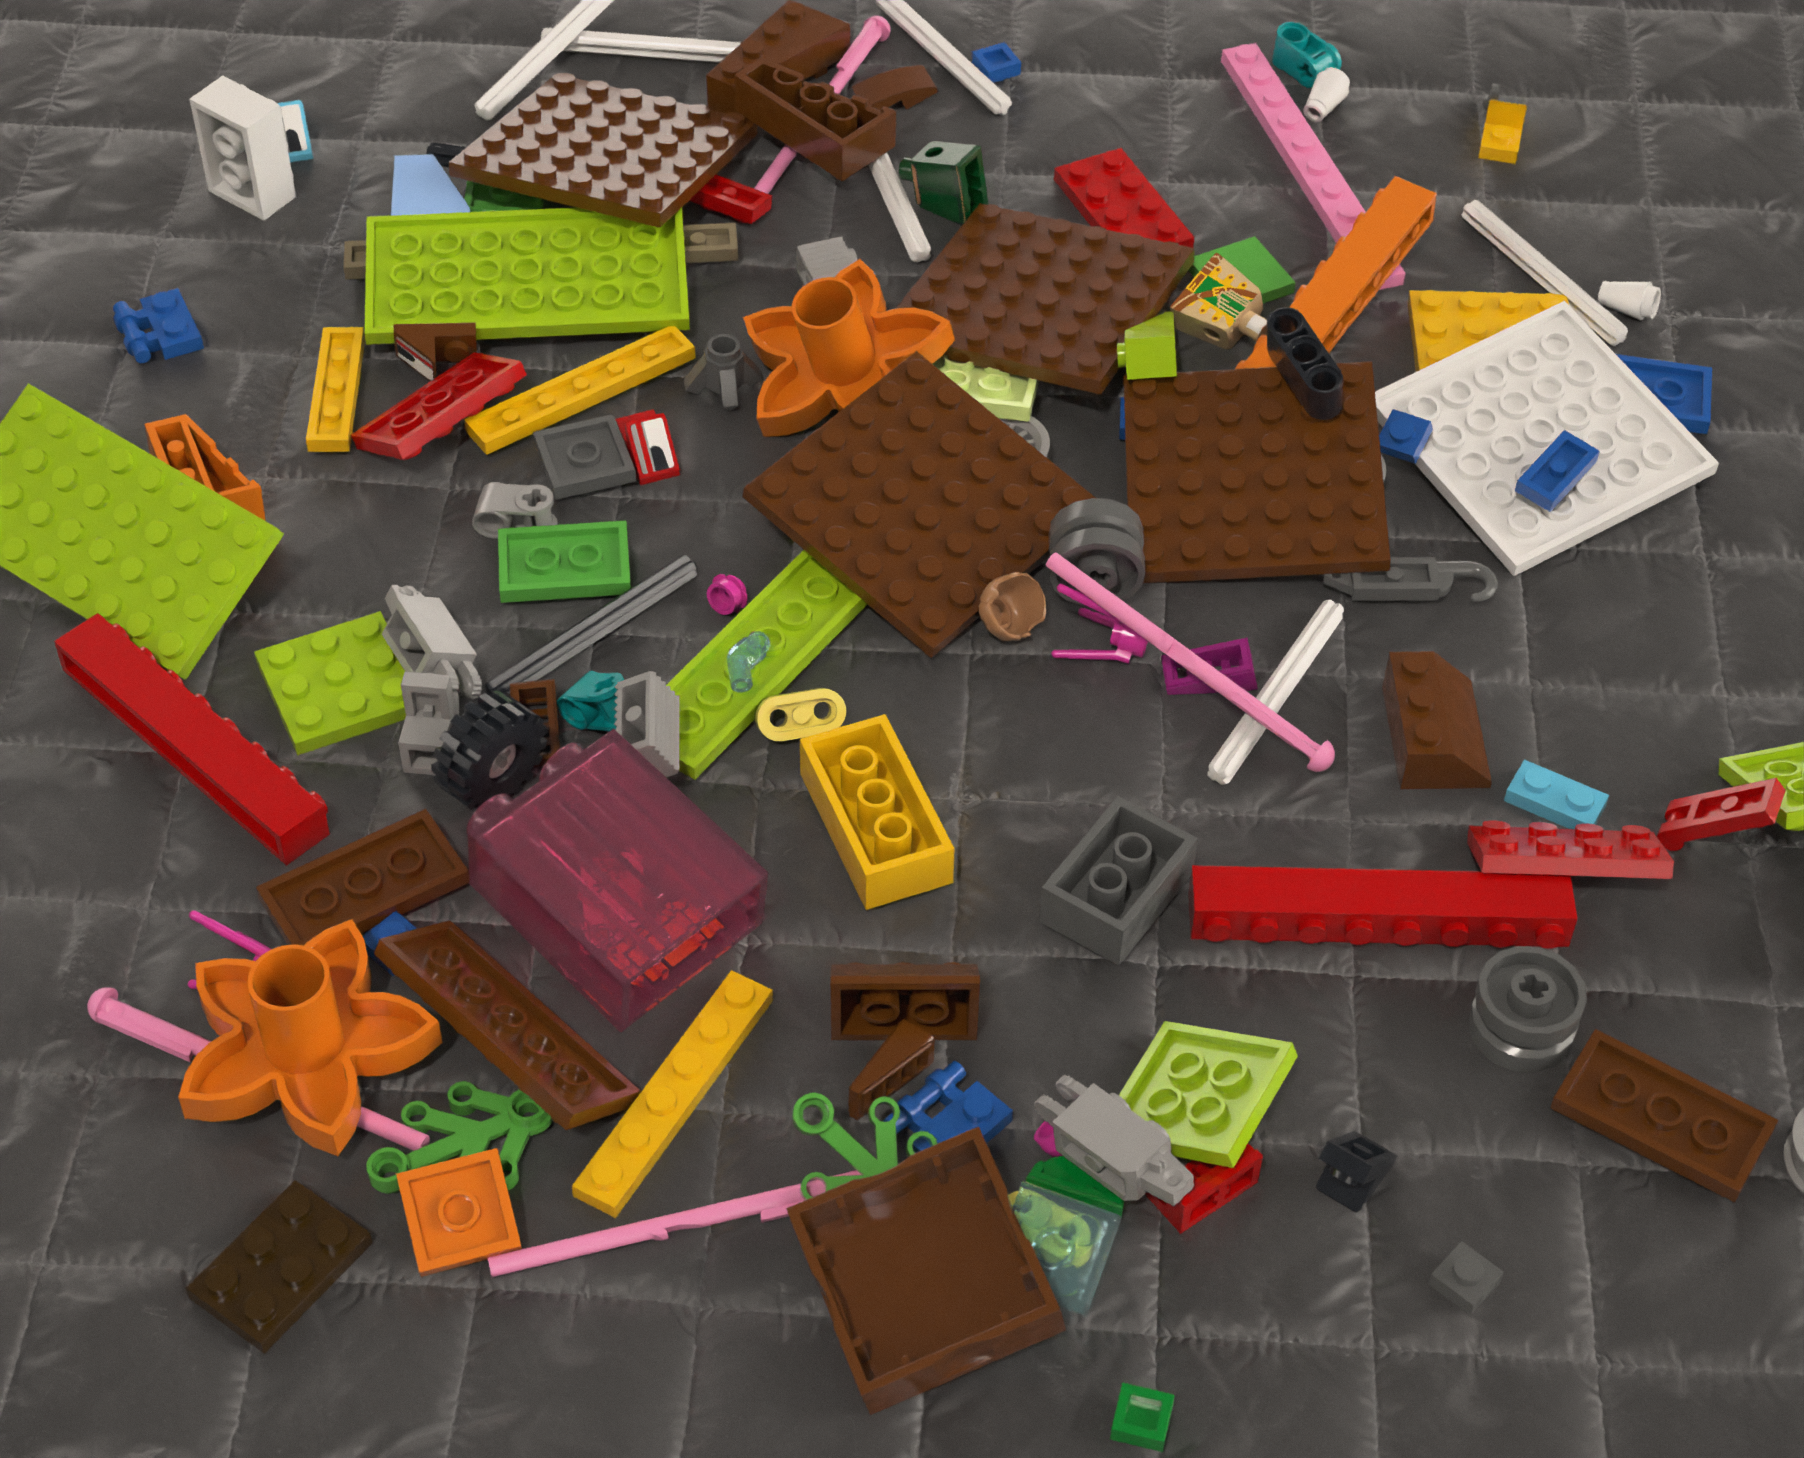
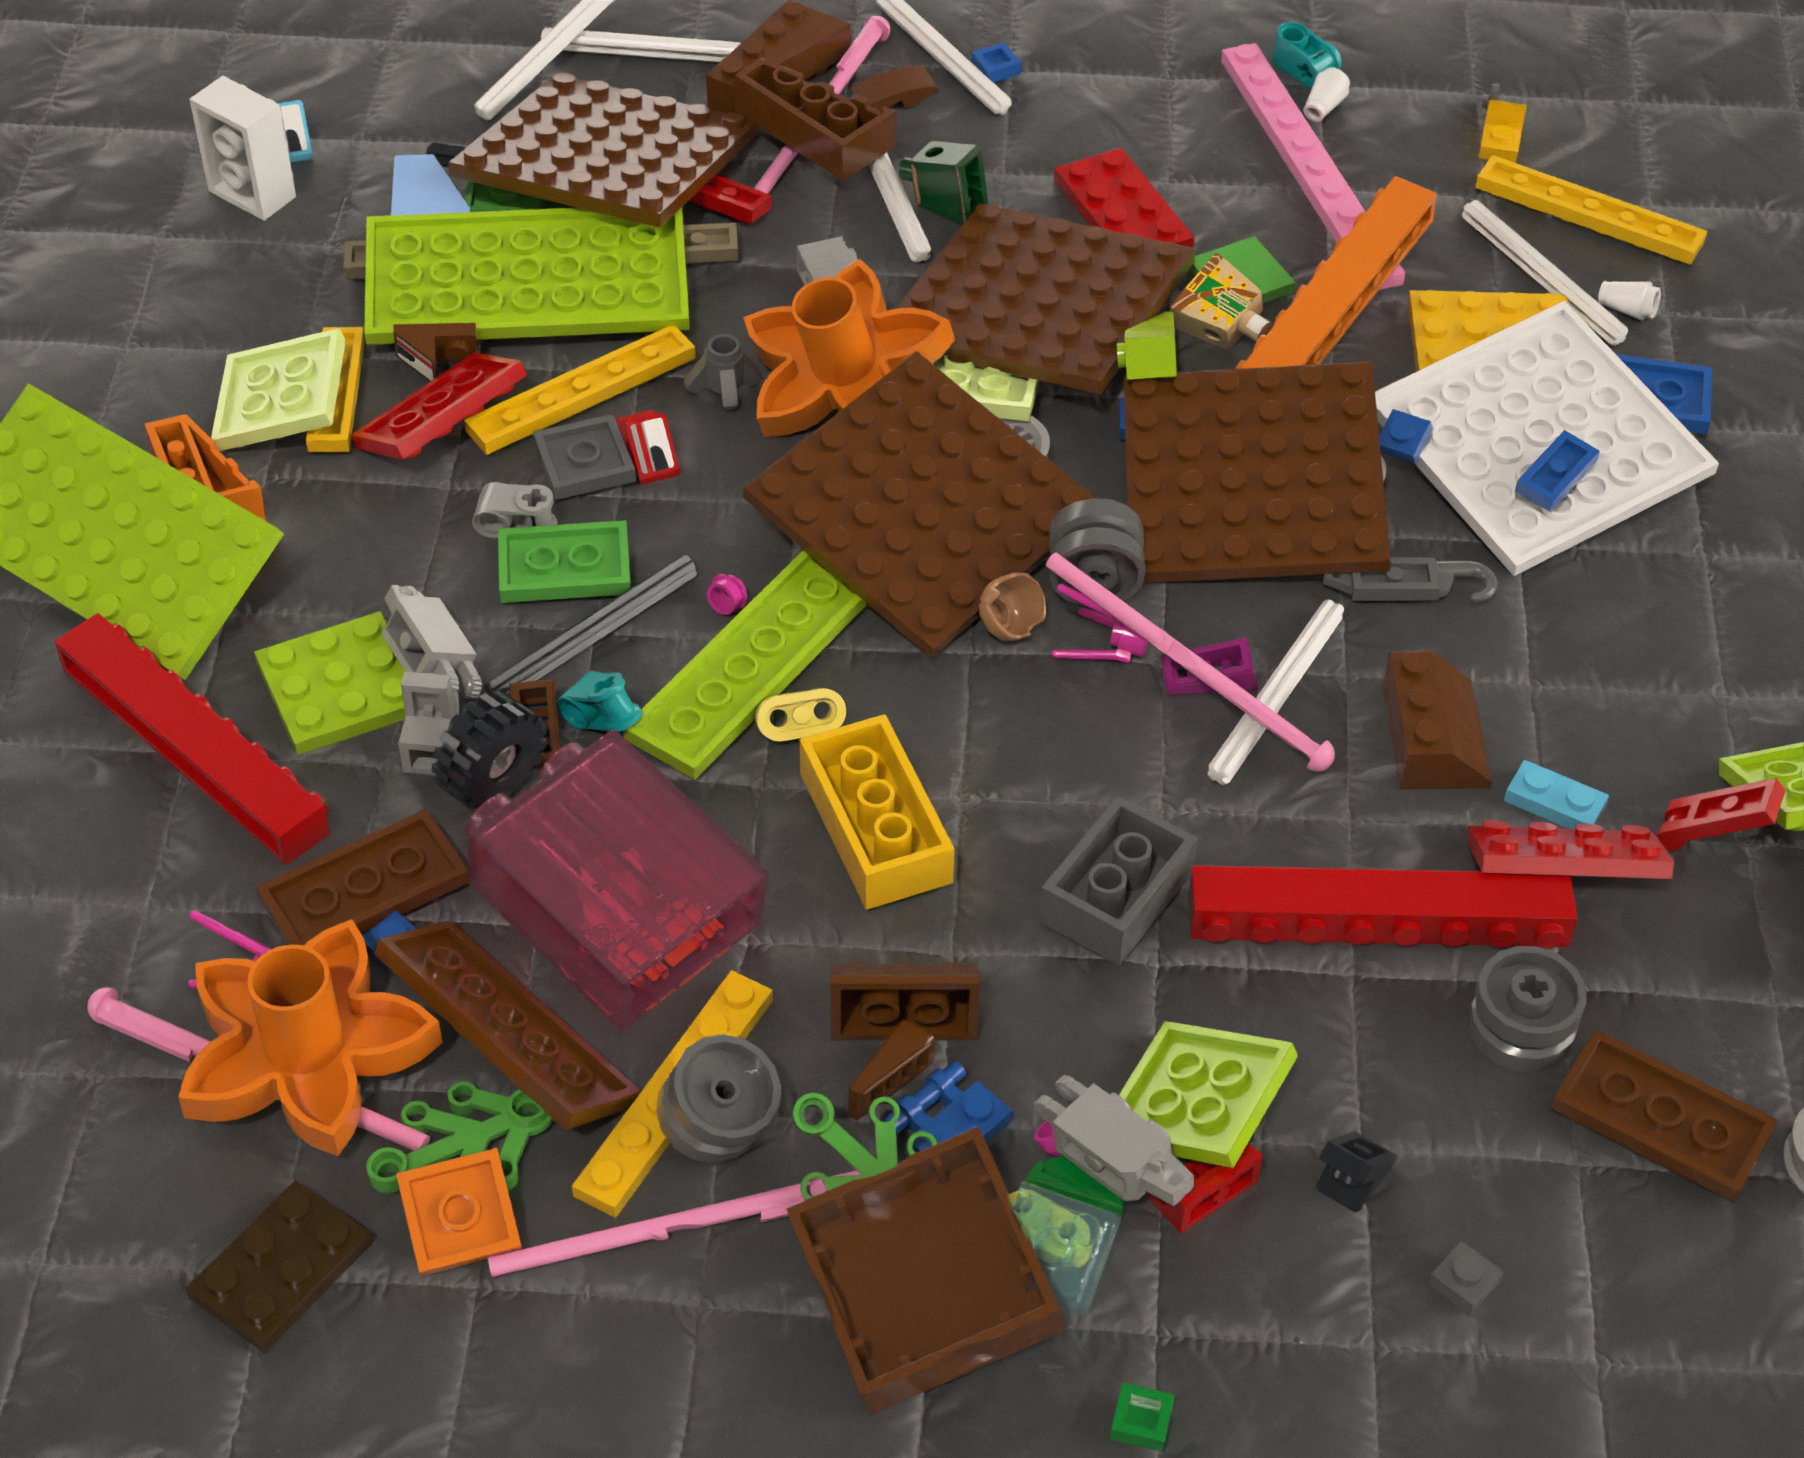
blue plate [113,288,204,363] -> none
light grey brick [613,671,679,784] -> none
clear light blue arm [727,631,770,693] -> none
black beam [1267,307,1343,420] -> none
none -> yellowish green plate [211,328,346,451]
none -> dark grey wheel [656,1034,781,1164]
none -> yellow plate [1475,155,1708,265]

